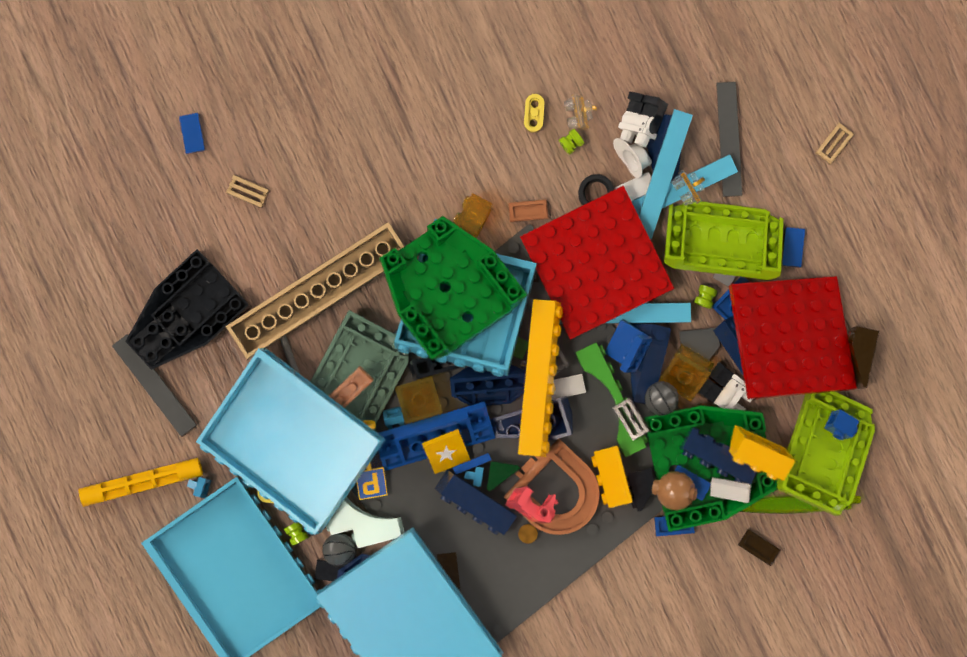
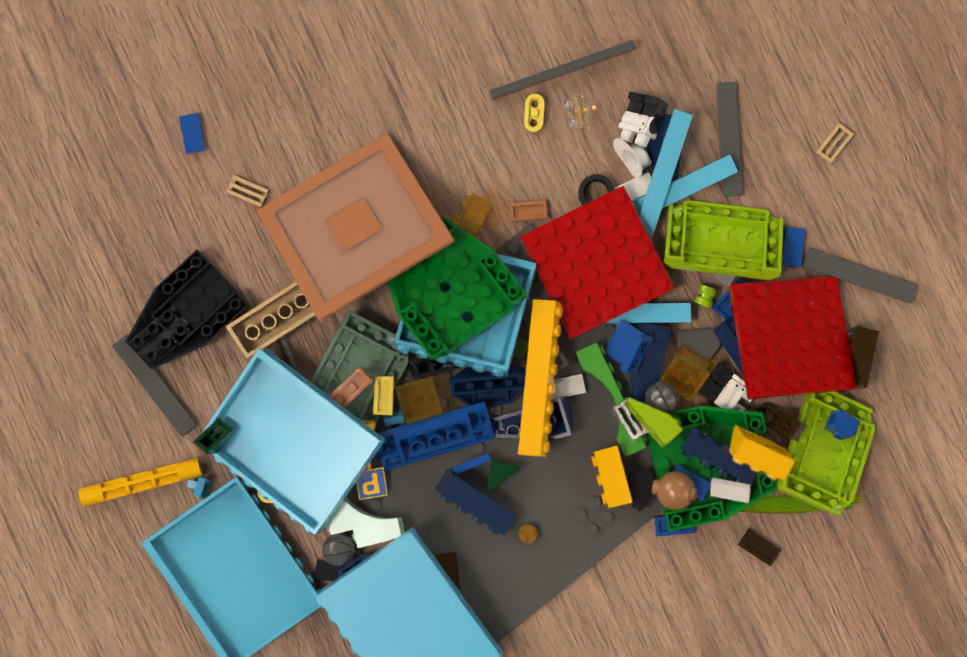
lime wheel [284,522,309,546] -> none
yellow tile [422,429,471,474] -> none
dark azure tile [464,467,484,487] -> none
nougat piece [503,439,599,535] -> none
coral tile [505,487,558,523] -> none
lime wheel [558,128,585,155] -> none
clear hips [671,170,705,206] -> none
none -> dark green slope [193,418,233,455]
none -> baseplate [256,133,454,322]
none -> light yellow plate [373,376,394,415]
none -> dark grey tile [489,40,636,100]
none -> lime slope [624,398,683,447]
none -> dark brown plate [758,403,807,442]
none -> dark grey tile [802,248,918,304]

